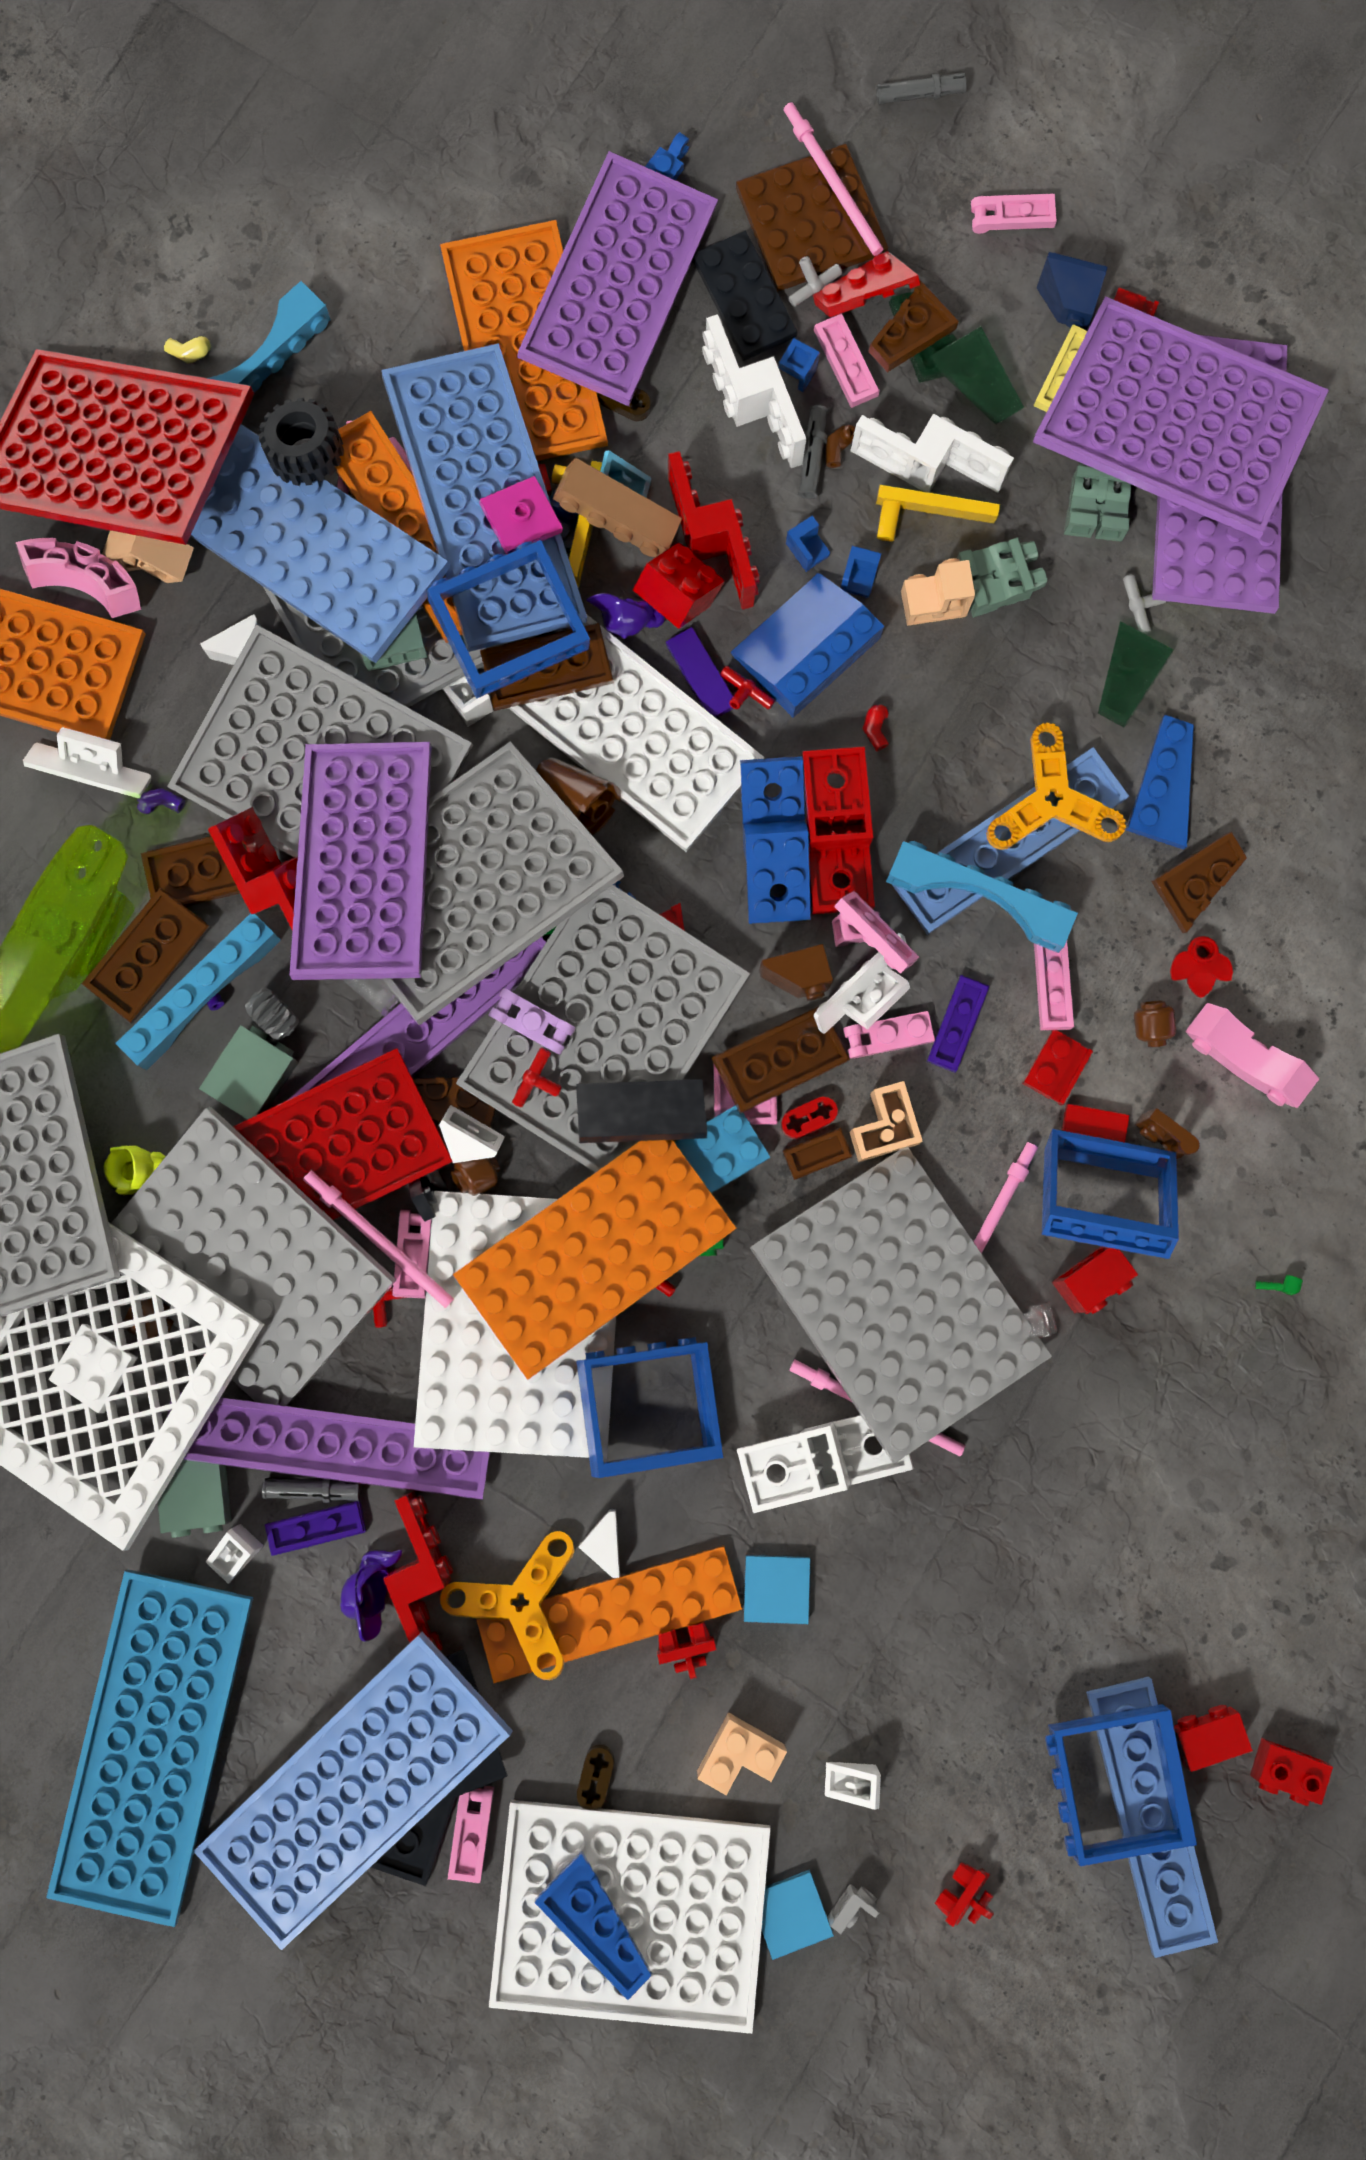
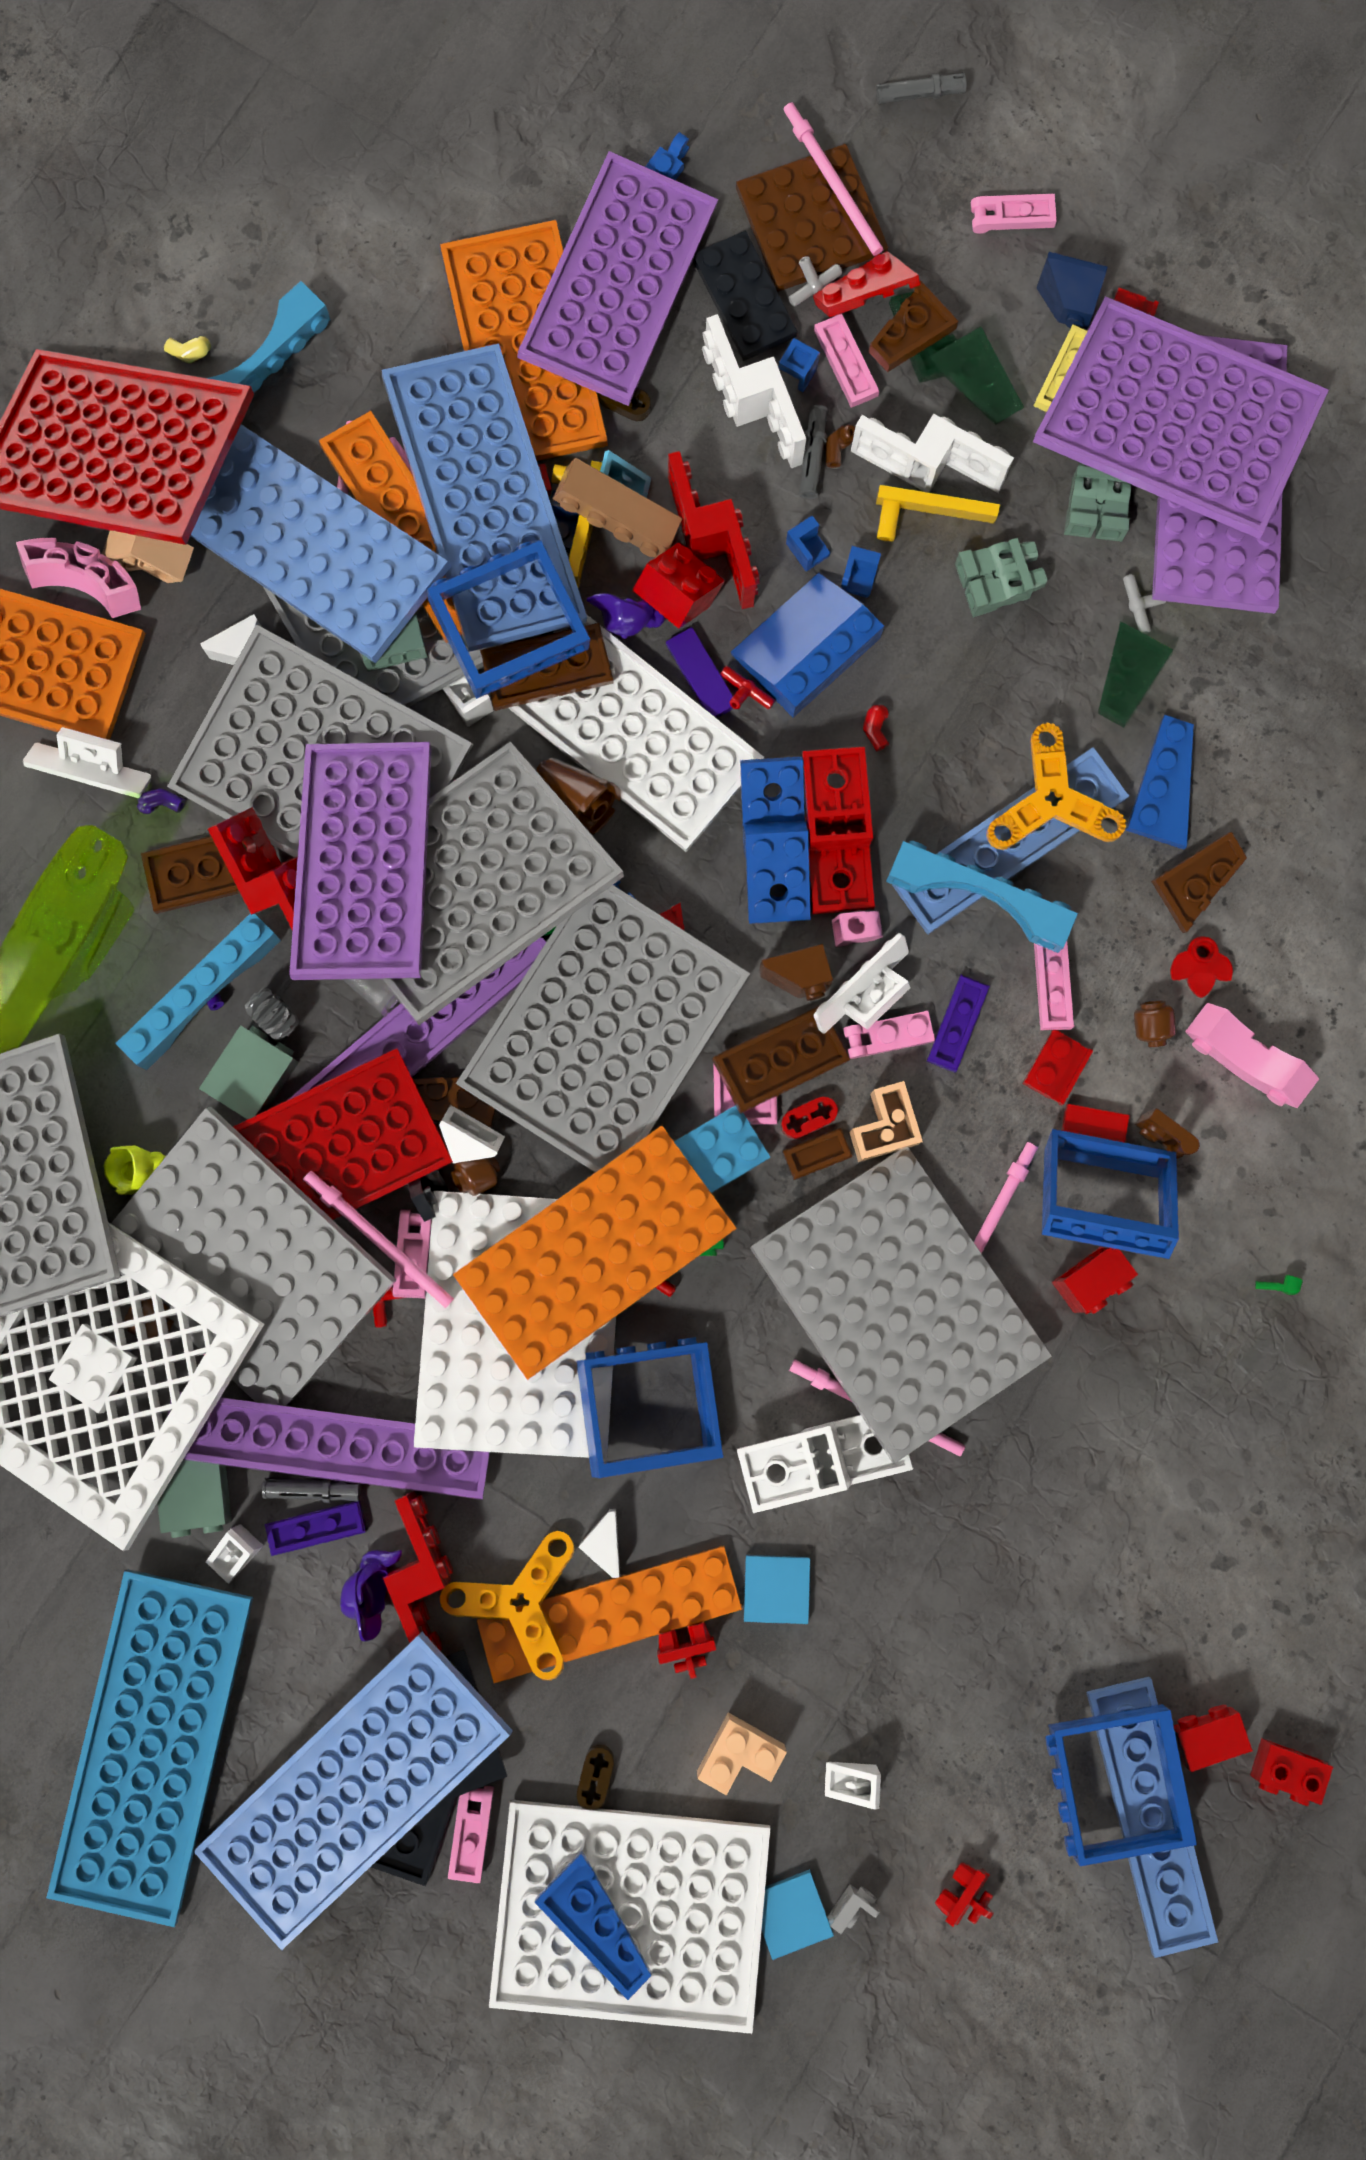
reddish brown tile [81,887,211,1023] -> none
black tyre [259,398,344,486] -> none
dark pink plate [479,476,563,555] -> none
lavender plate [488,988,575,1055] -> none
red piece [512,1047,562,1108] -> none
black tile [576,1079,708,1143] -> none
bright pink plate [834,891,919,974] -> none
light nougat brick [901,558,975,626] -> none
clear plate [1024,1302,1058,1338] -> none

